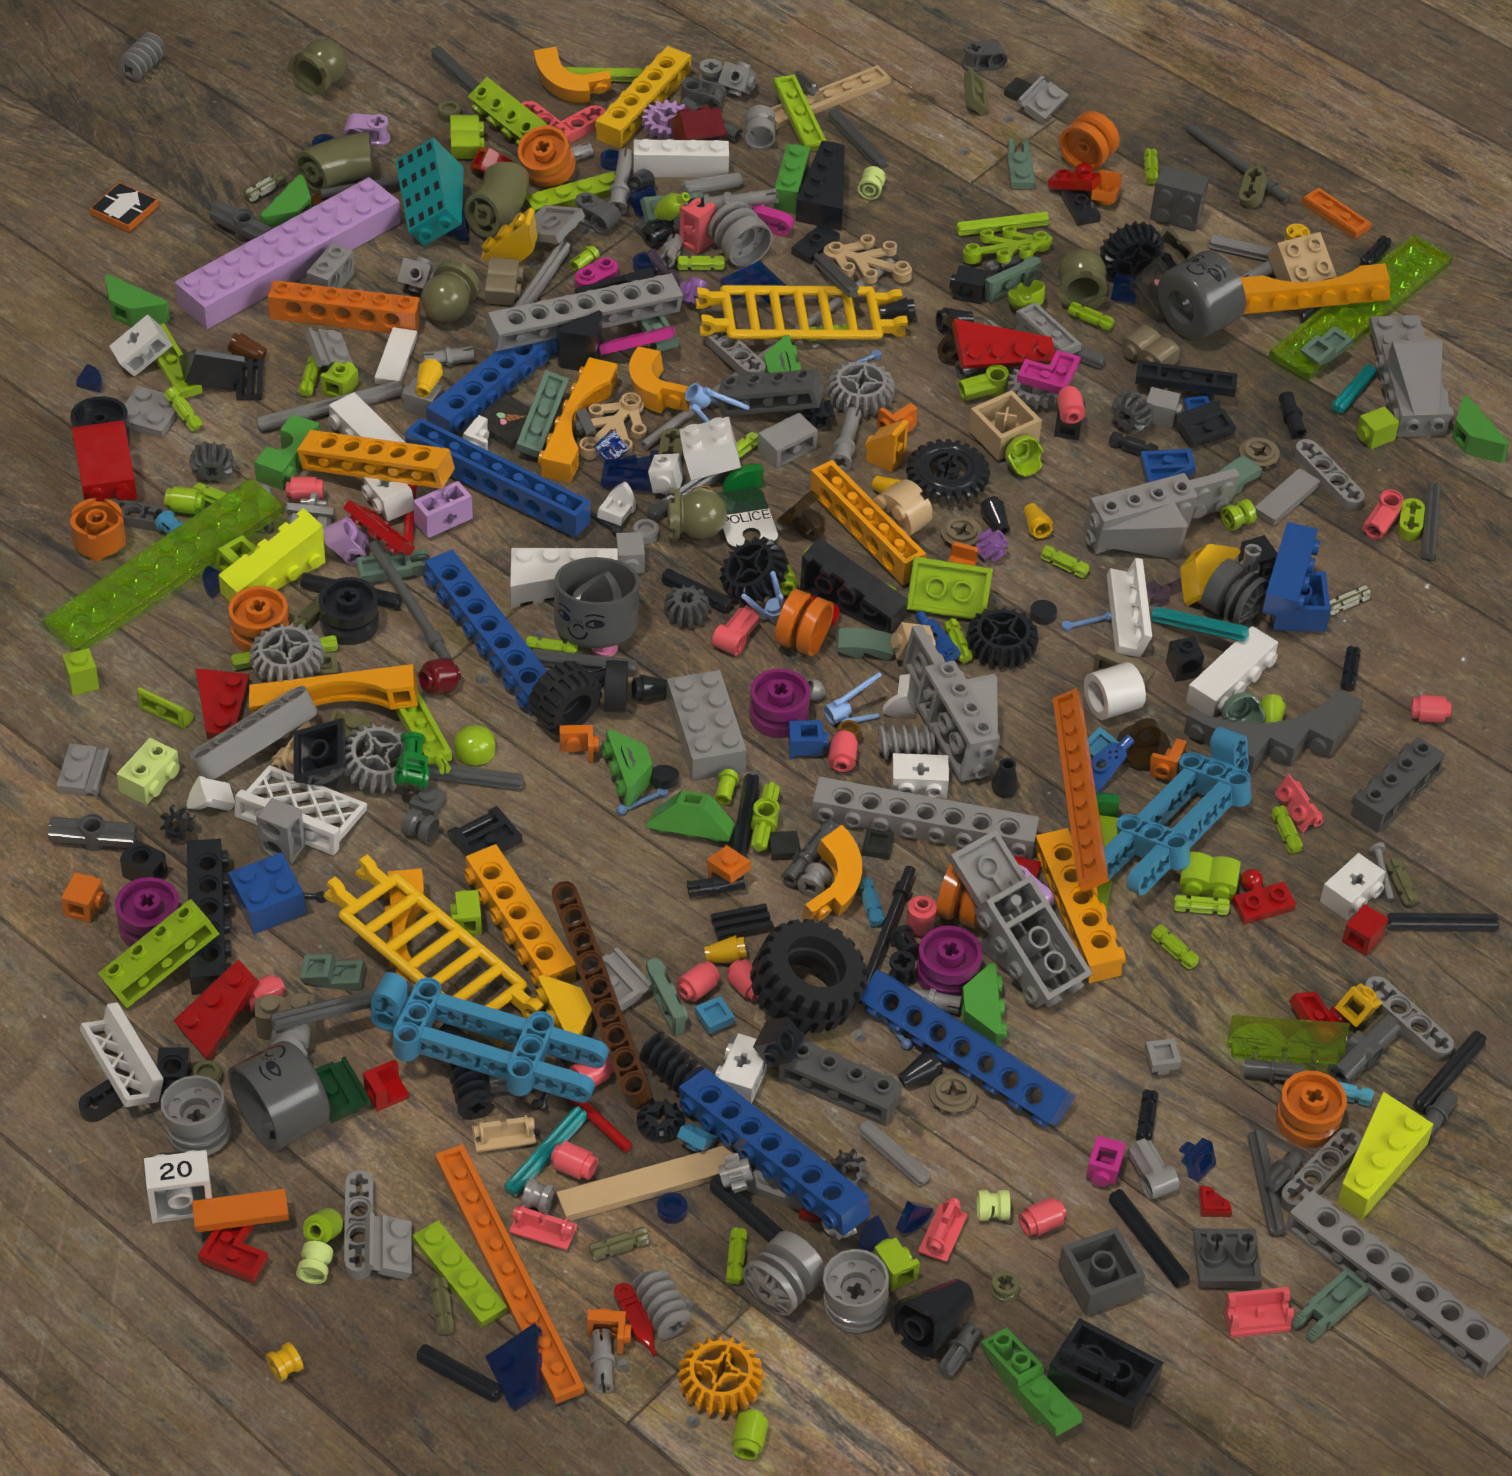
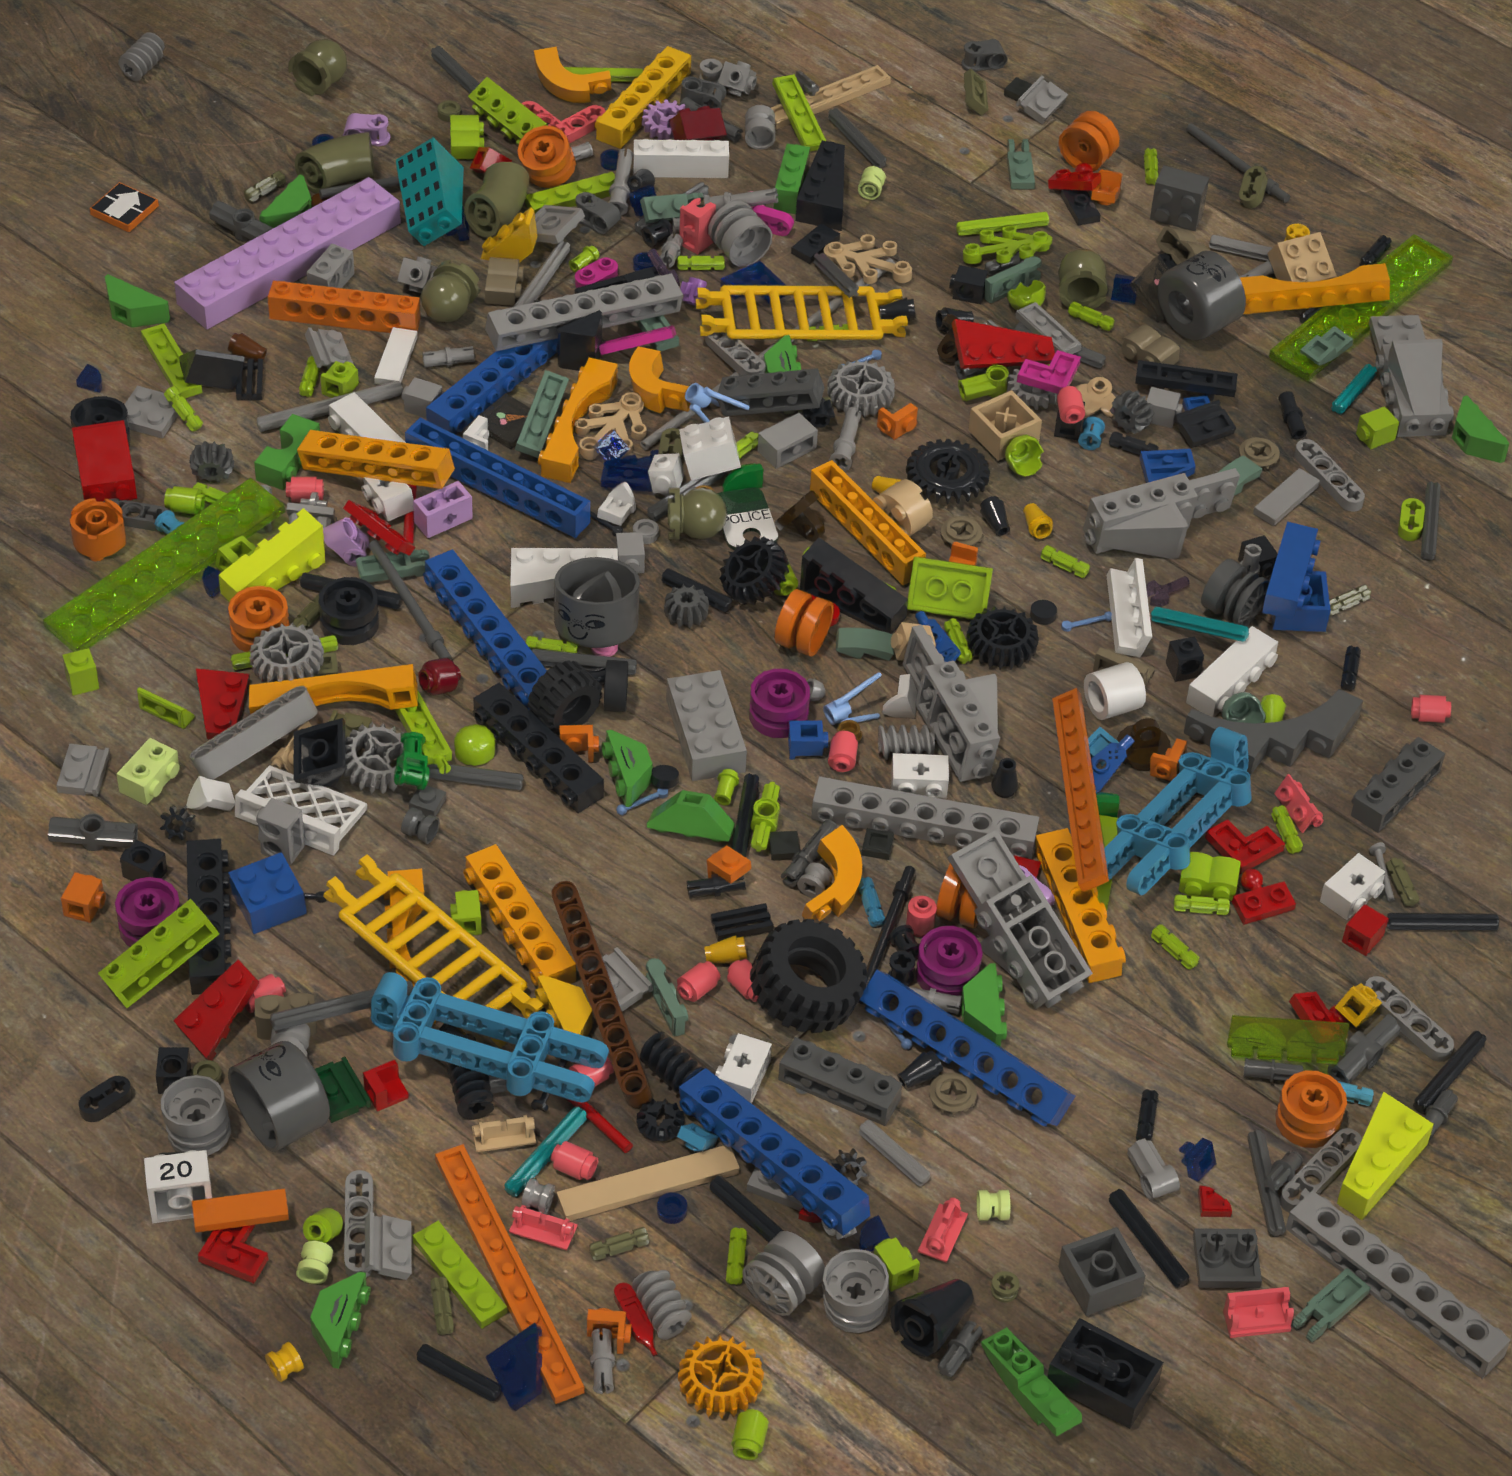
white fence [80,1002,164,1107] -> none
white brick [110,315,173,377] -> none
sand green slope [300,954,367,990] -> none
yellow cone [415,359,443,398] -> none
black plate [447,806,522,856] -> none
dark grey plate [573,408,596,437] -> none
black cone [631,674,667,701] -> none
lime plant [654,192,690,221] -> none
light grey axle [681,173,743,194] -> none
dark azure plate [695,996,735,1034] -> none
coral piece [712,606,759,656] -> none
light grey gear [718,1153,754,1193] -> none
light blue plant [741,571,785,625] -> none
black brick [753,1016,805,1067] -> none
light orange slope [865,419,909,473] -> none
clear blue tile [896,1201,934,1233] -> none
medium lavender gear [976,528,1008,562] -> none
coral brick [1018,1197,1066,1237] -> none
dark pink brick [1086,1135,1126,1187] -> none
black gear [1099,221,1165,281] -> none
light grey tile [1144,1038,1181,1076] -> none
yellow slope [1180,544,1241,607] -> none
lime wheel [1221,499,1257,531] -> none
orange tile [1302,187,1372,239] -> none
coral piece [1362,490,1403,540] -> none
none -> bright green slope [310,1272,371,1369]
none -> black brick [473,682,604,813]
none -> tan plate [1076,377,1116,418]
none -> dark azure bush [1078,417,1105,450]
none -> red plate [1205,819,1285,874]

